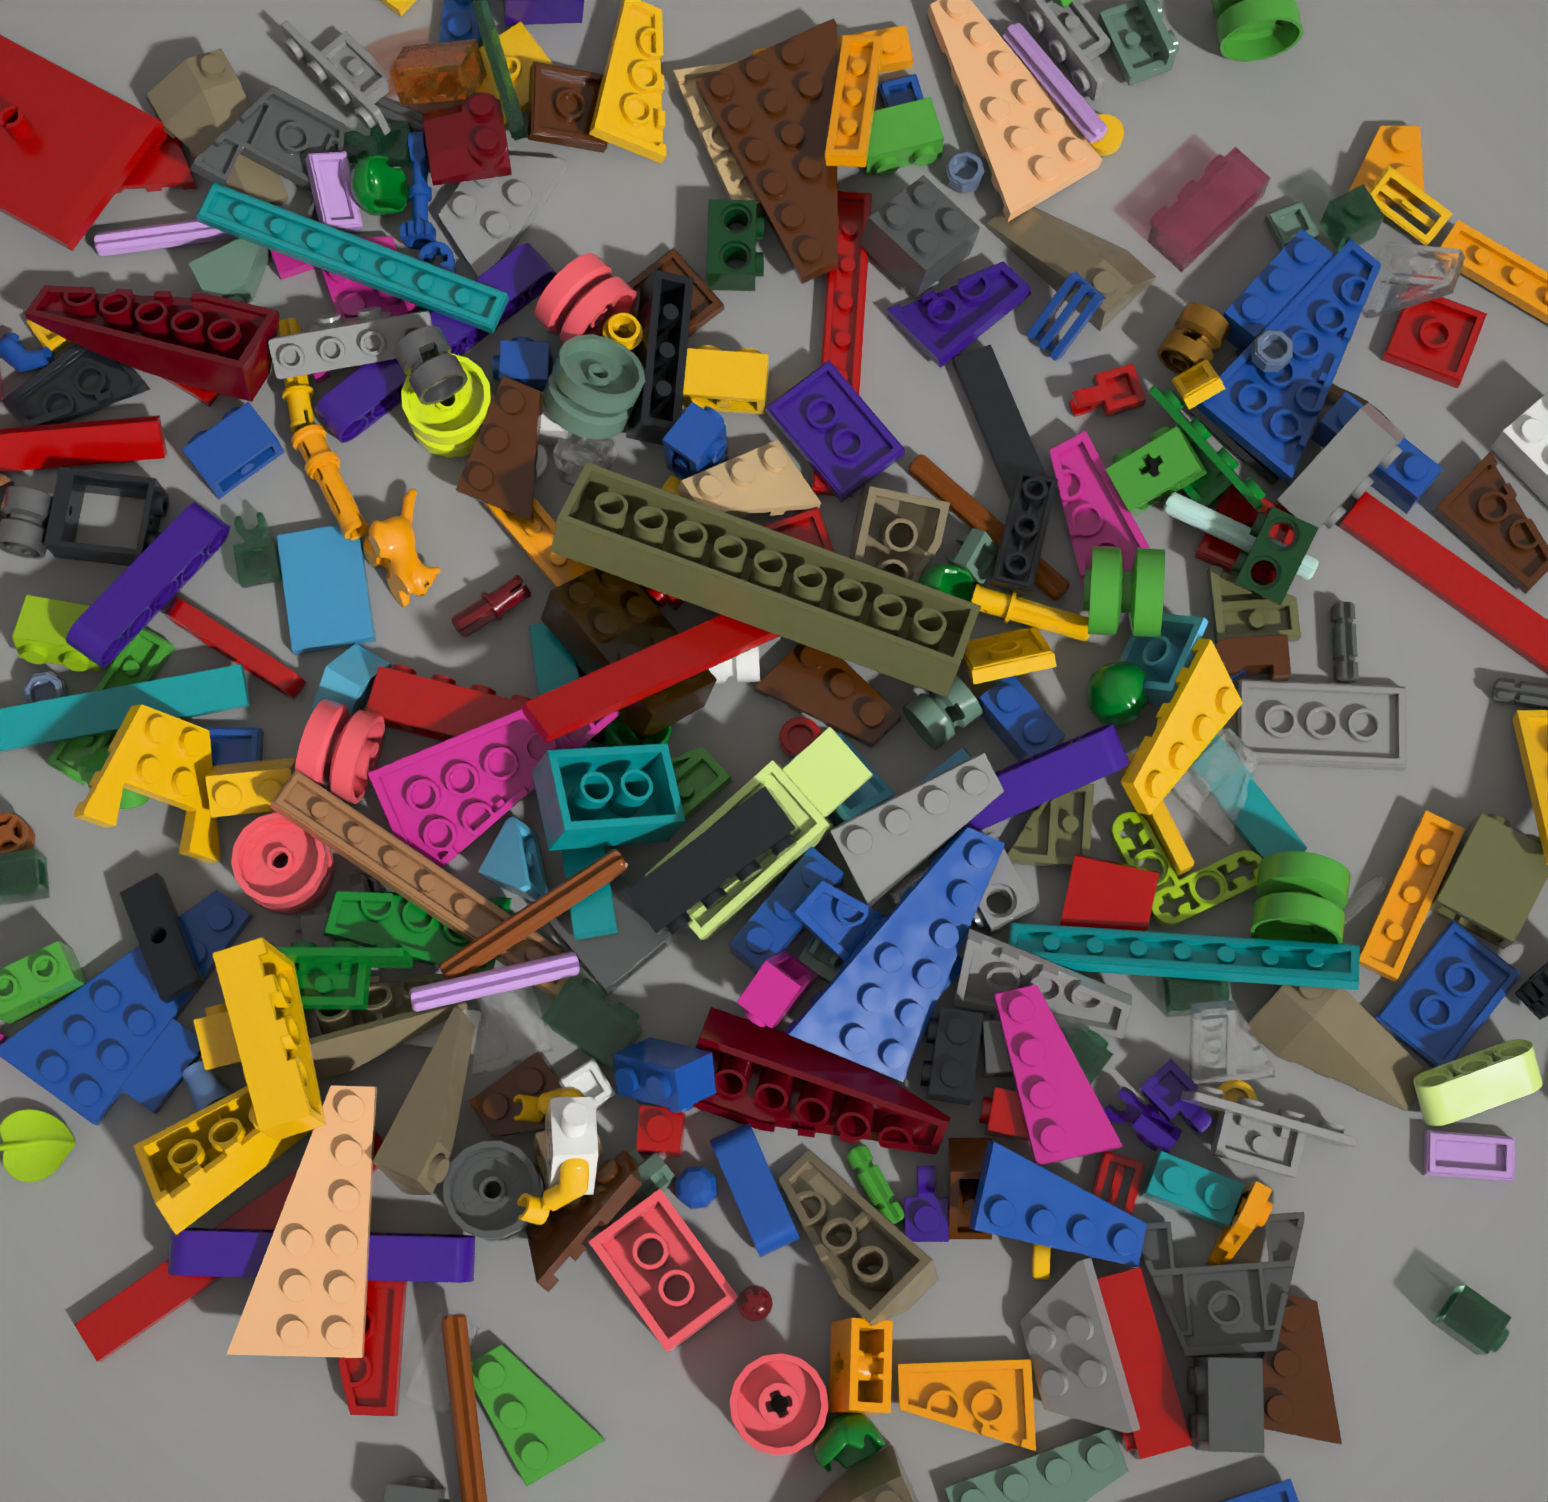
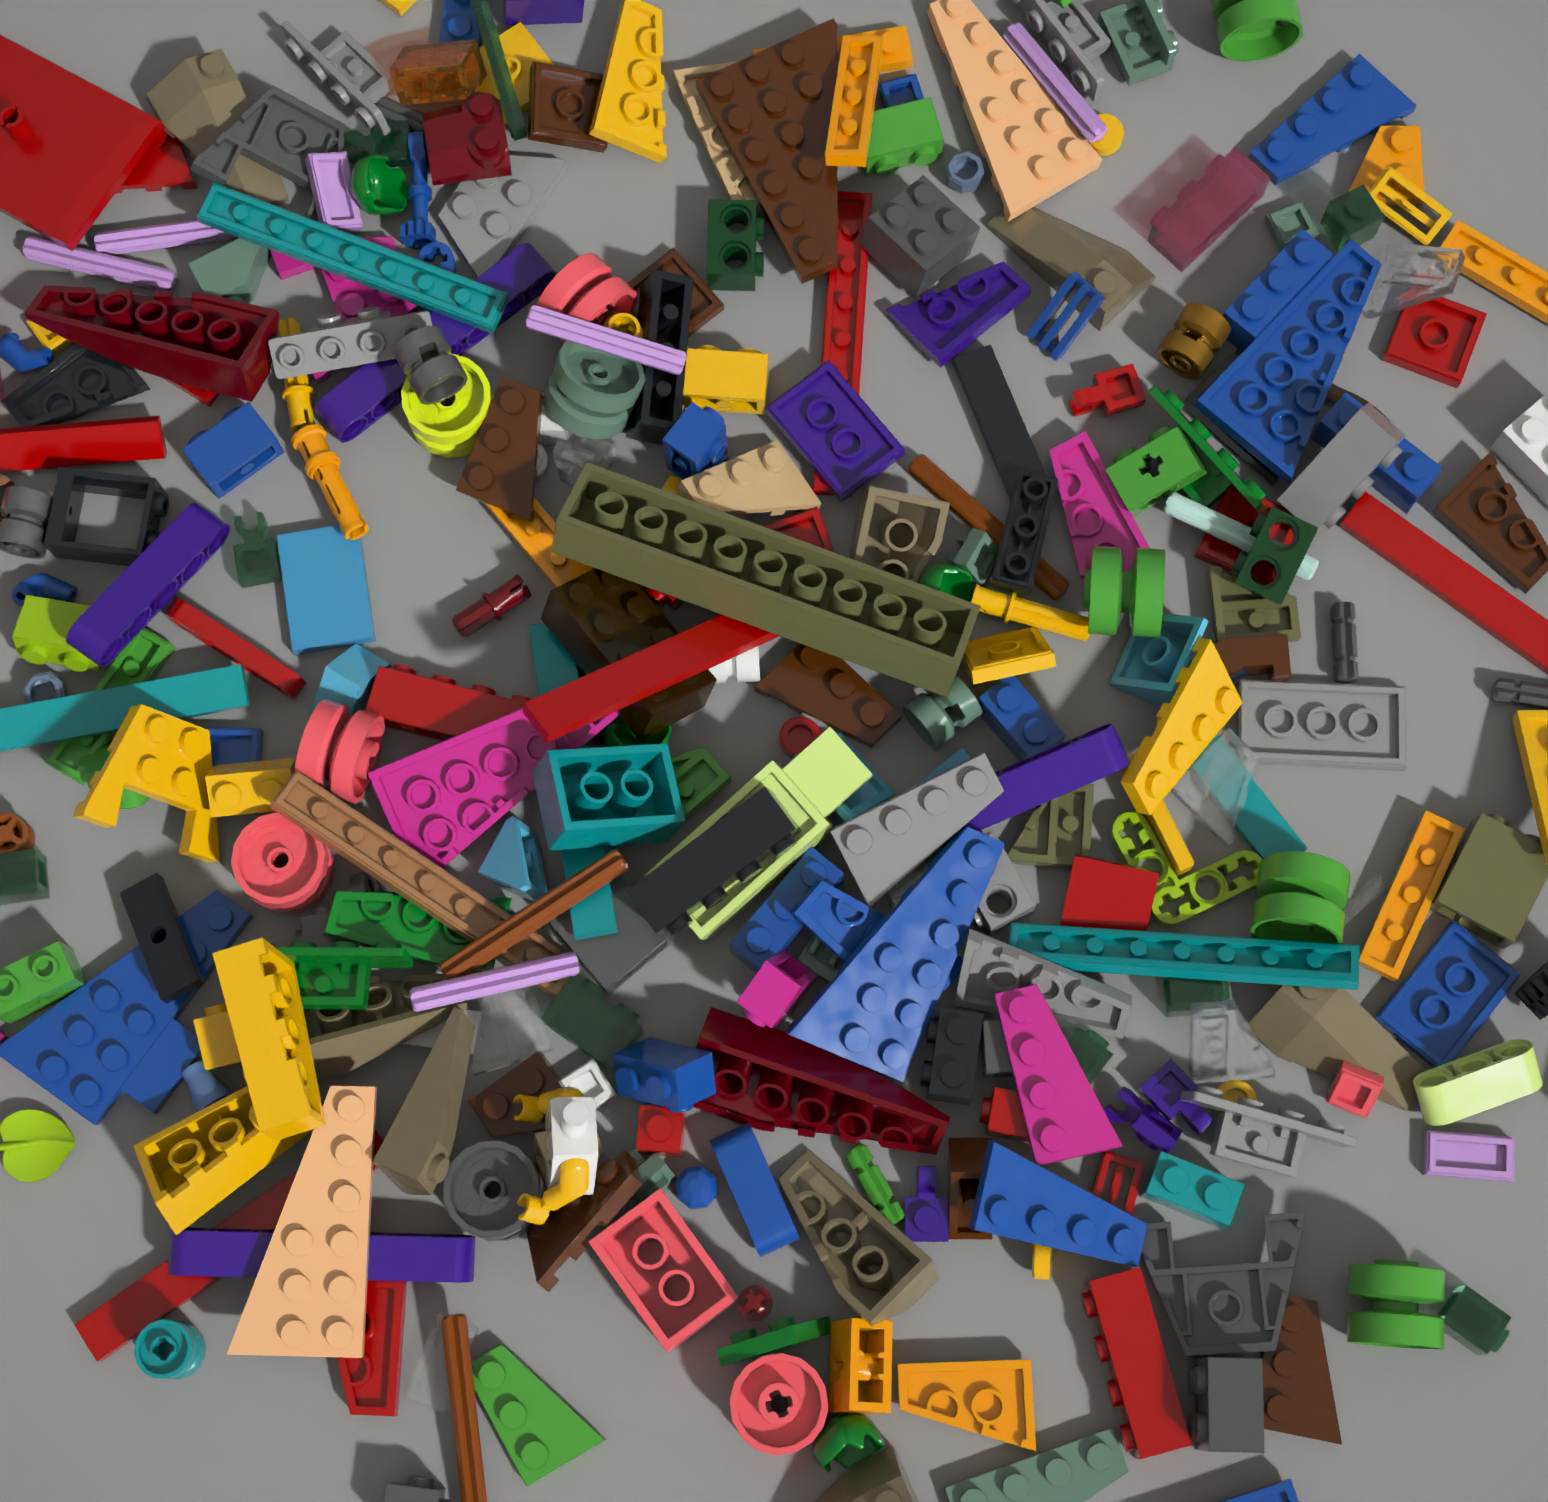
light orange animal [363,488,441,607] -> none
blue brick [492,337,553,392] -> none
light grey wing [1020,1258,1140,1433] -> none
green hair [1086,661,1149,727] -> none
yellow tile [1171,359,1225,410] -> none
light orange wing [1206,1181,1274,1266] -> none
sand blue tile [1251,330,1293,372] -> none
none -> blue arm [12,573,78,606]
none -> lavender axle [22,236,177,292]
none -> teal wheel [134,1319,206,1379]
none -> lavender axle [526,305,686,375]
none -> green wing [716,1316,831,1367]
none -> blue wing [1247,53,1417,186]
none -> coral tile [1325,1061,1384,1119]
none -> bright green wheel [1347,1259,1445,1350]

